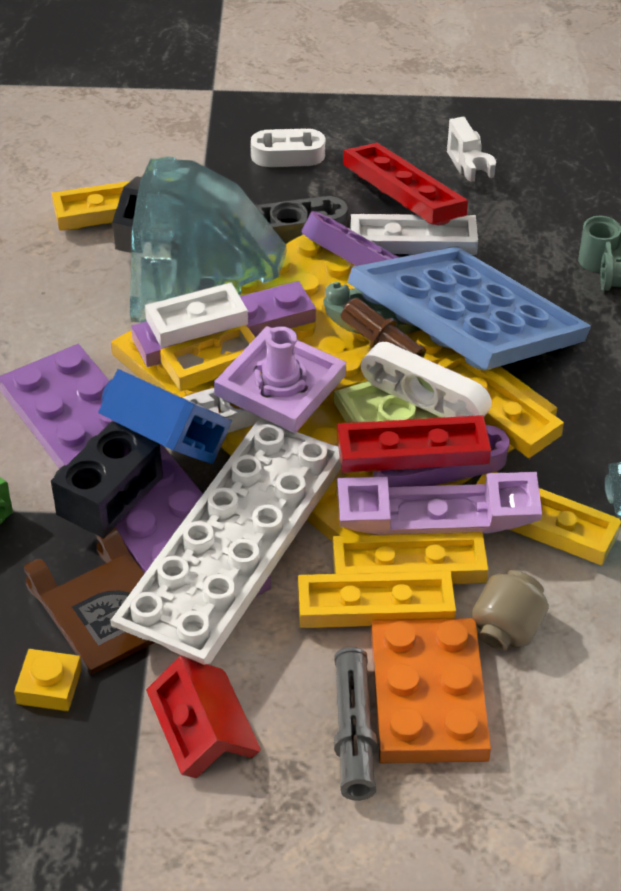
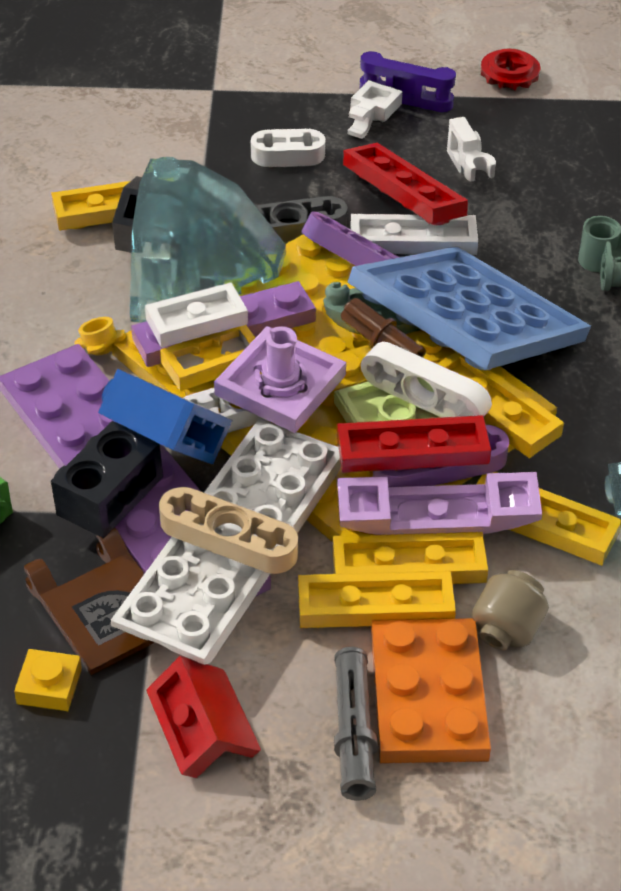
none -> yellow plate [74,317,126,356]
none -> tan beam [159,487,298,574]
none -> white plate [347,80,403,139]
none -> dark purple plate [359,51,456,112]
none -> red gear [480,48,541,91]

